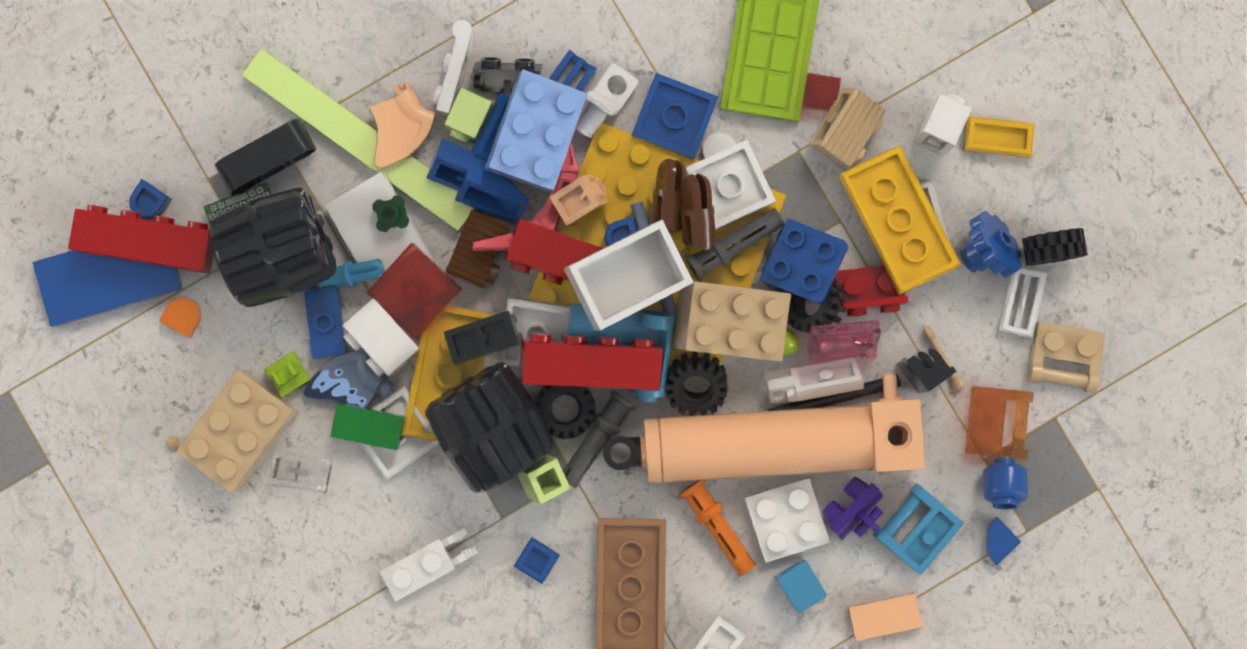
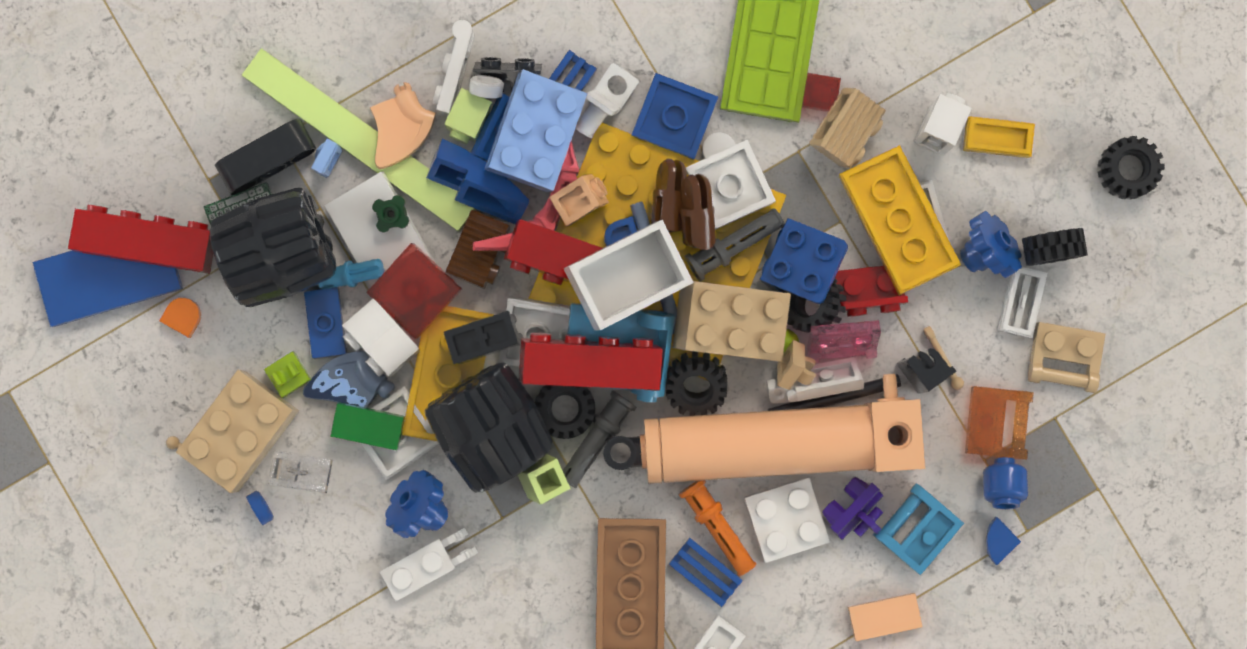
blue tile [129,179,172,220] -> none
blue tile [514,537,560,584] -> none
dark azure panel [775,559,827,614] -> none
none -> blue tile [246,490,274,525]
none -> light blue tile [311,138,342,178]
none -> blue plant [385,470,448,538]
none -> white tile [469,75,504,98]
none -> blue tile [669,537,743,607]
none -> tan tile [777,340,816,390]
none -> black tyre [1097,136,1165,199]

